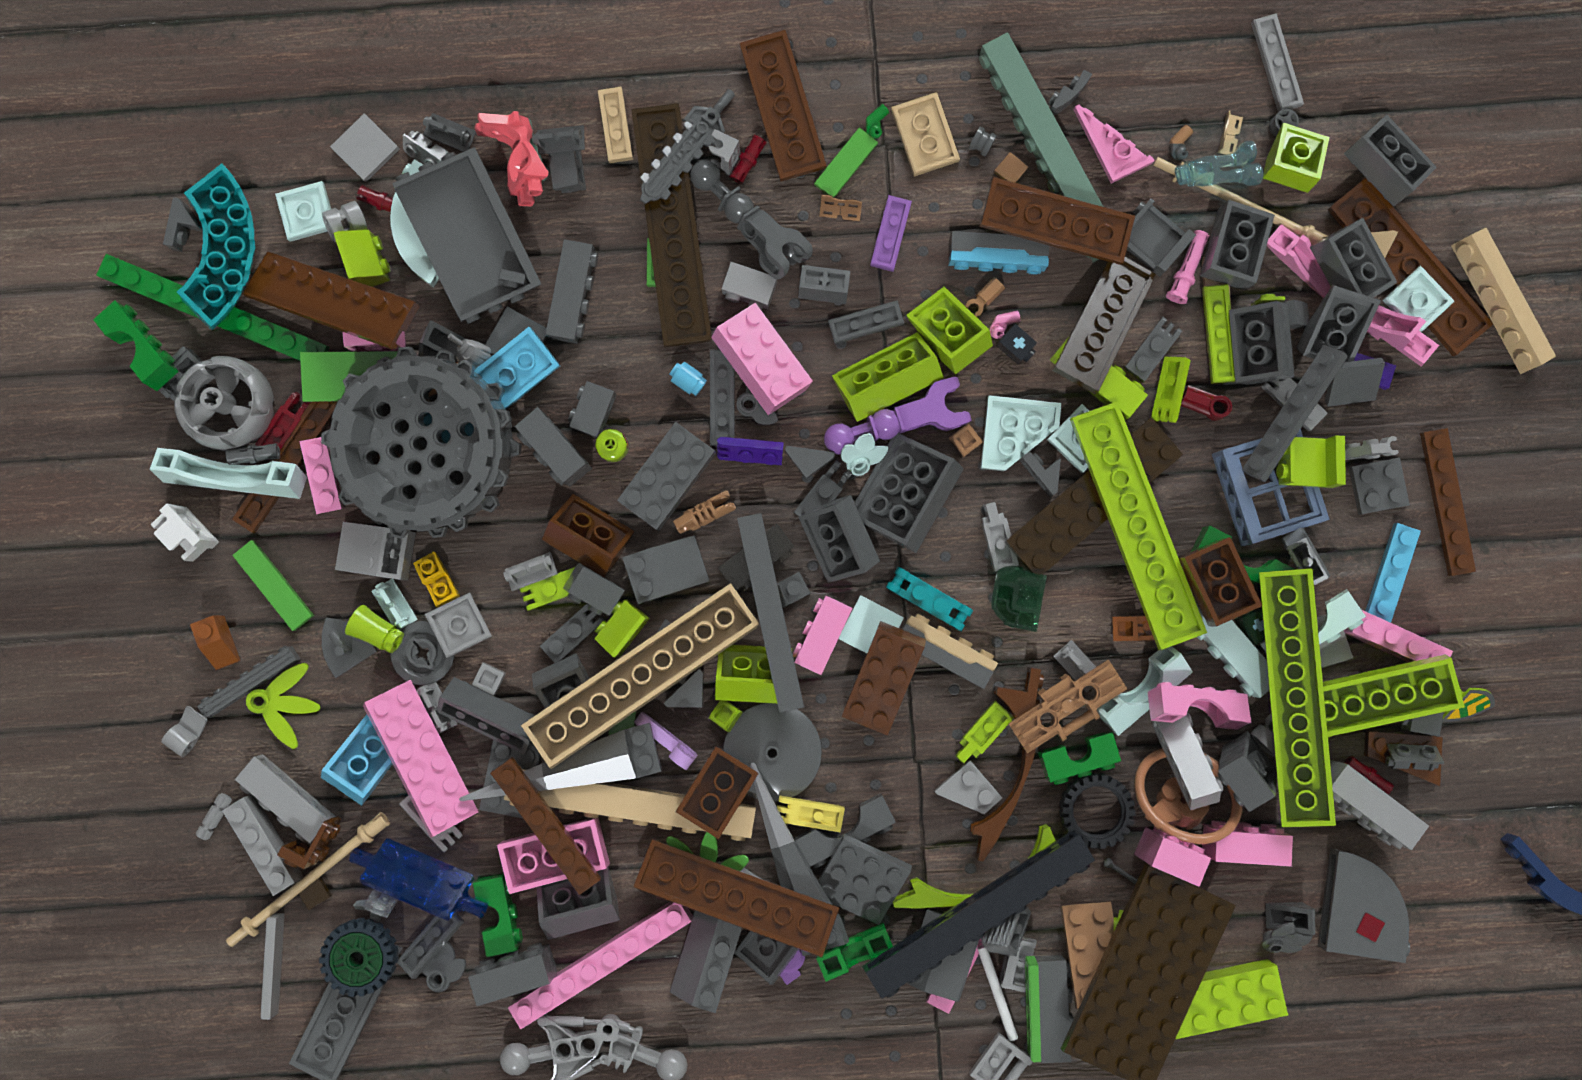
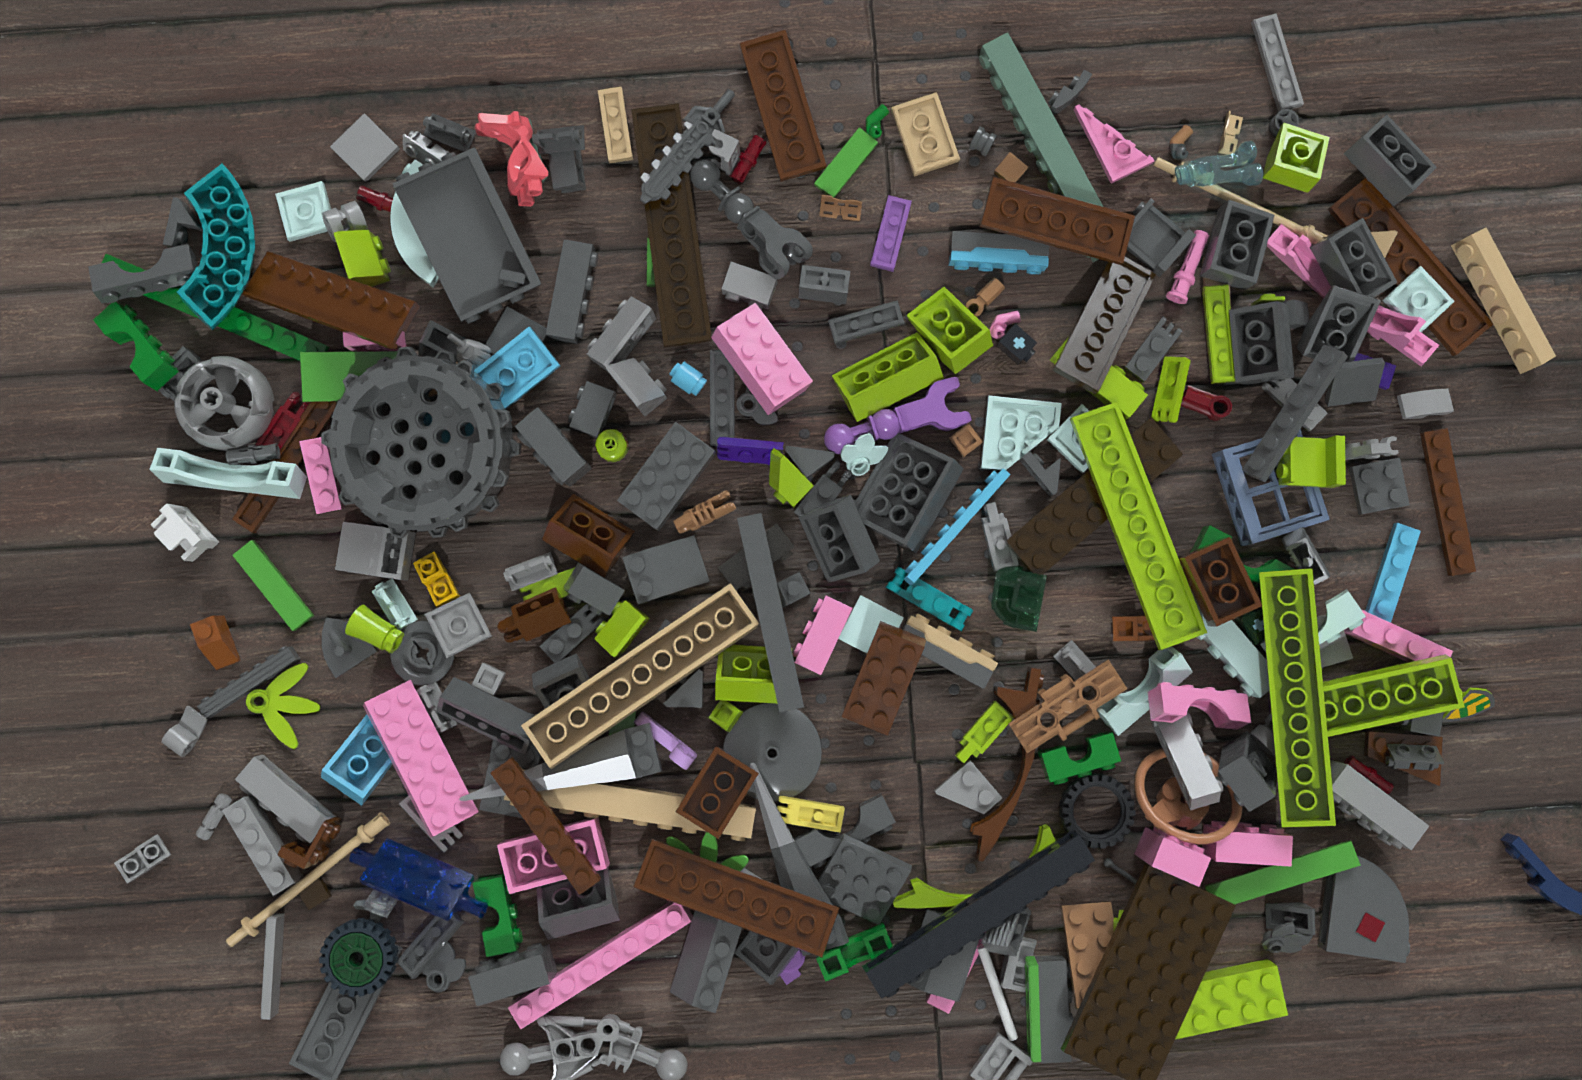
none -> dark grey arch [88,244,198,304]
none -> light grey slope [114,834,171,884]
none -> reddish brown hinge [497,587,571,643]
none -> light grey slope [587,296,656,373]
none -> light grey slope [606,358,667,416]
none -> lime slope [769,448,814,507]
none -> medium azure plate [904,468,1011,586]
none -> bright green tile [1205,840,1361,904]
none -> light grey slope [1397,389,1454,419]

